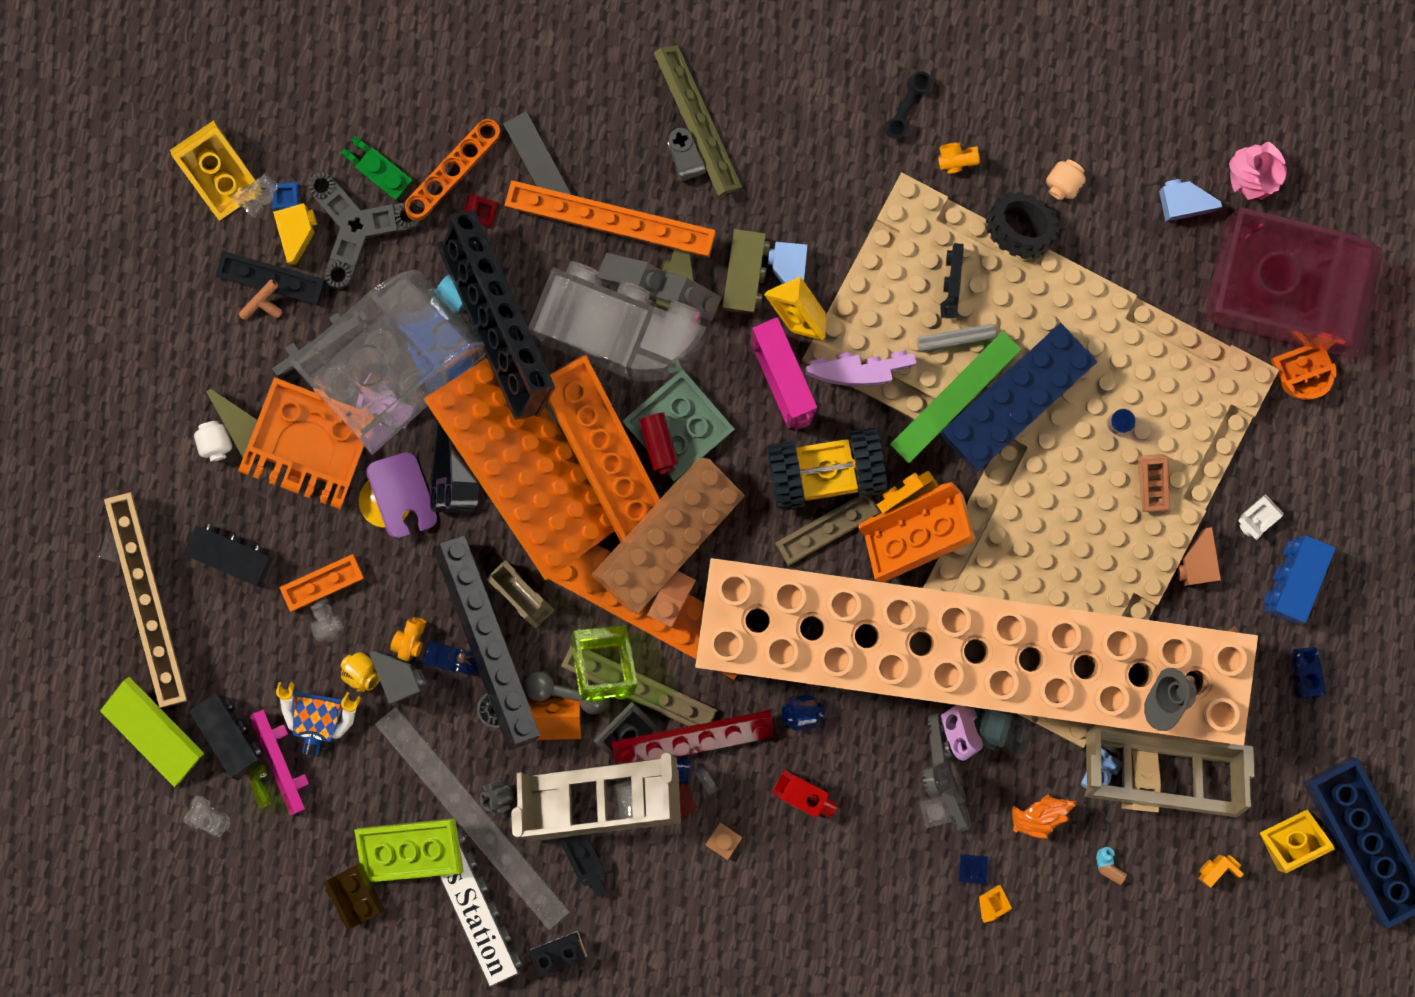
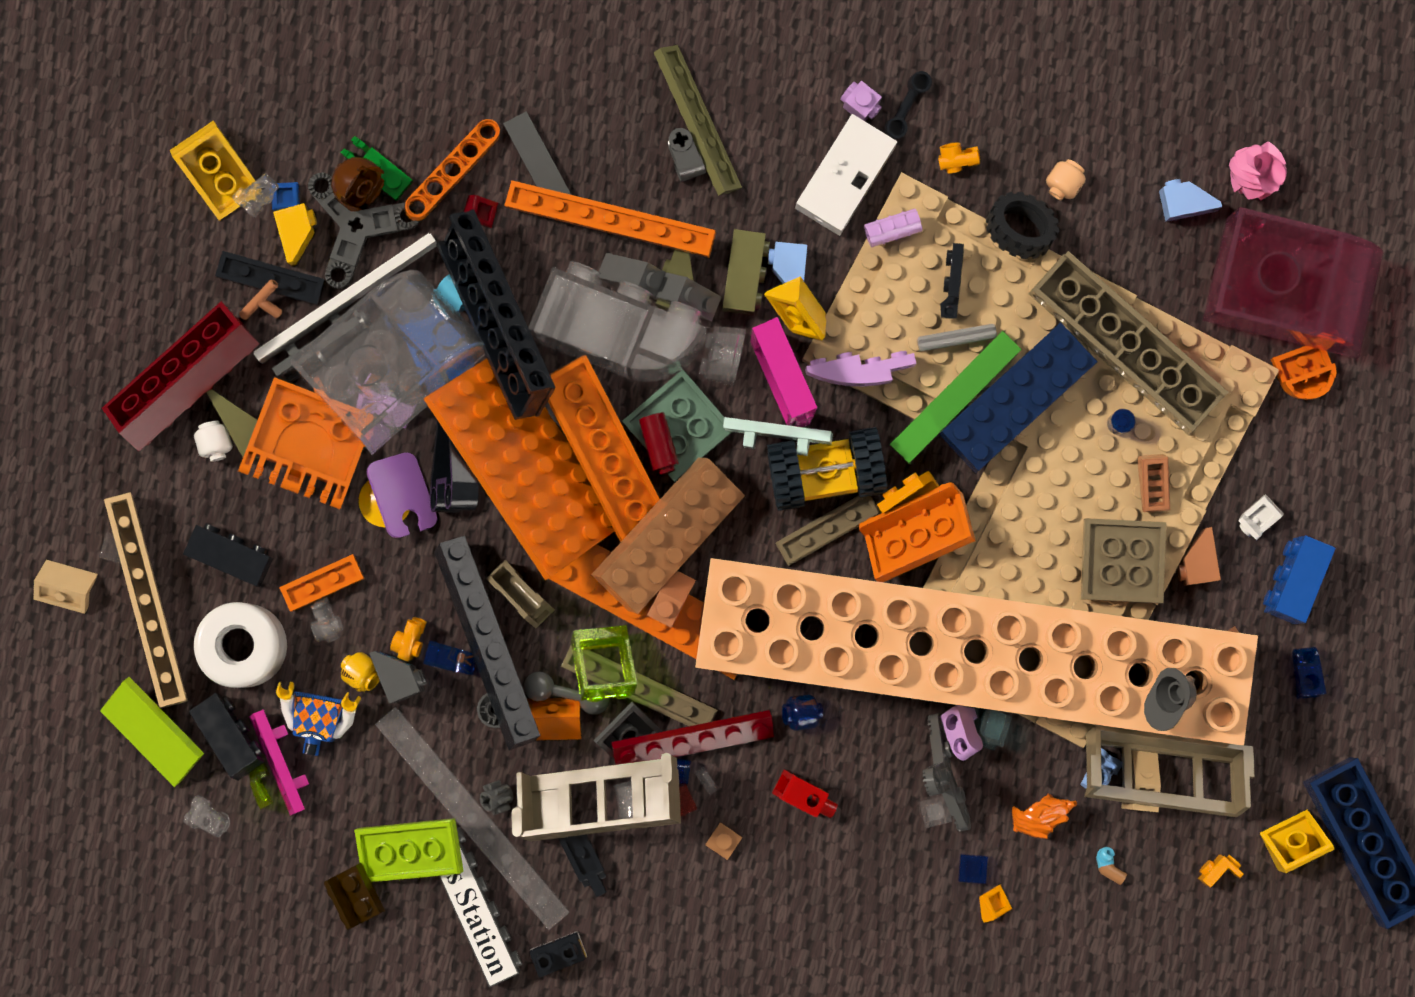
none -> tan panel [34,560,98,614]
none -> dark red brick [102,301,259,451]
none -> white piece [194,602,287,688]
none -> white tile [254,233,437,364]
none -> reddish brown cylinder [331,157,384,211]
none -> clear slope [699,326,746,388]
none -> light aqua hinge [723,417,833,456]
none -> white brick [795,114,897,236]
none -> lavender brick [840,81,882,121]
none -> lavender axle [864,209,922,248]
none -> dark tan tile [1028,251,1228,435]
none -> dark tan plate [1081,518,1166,603]

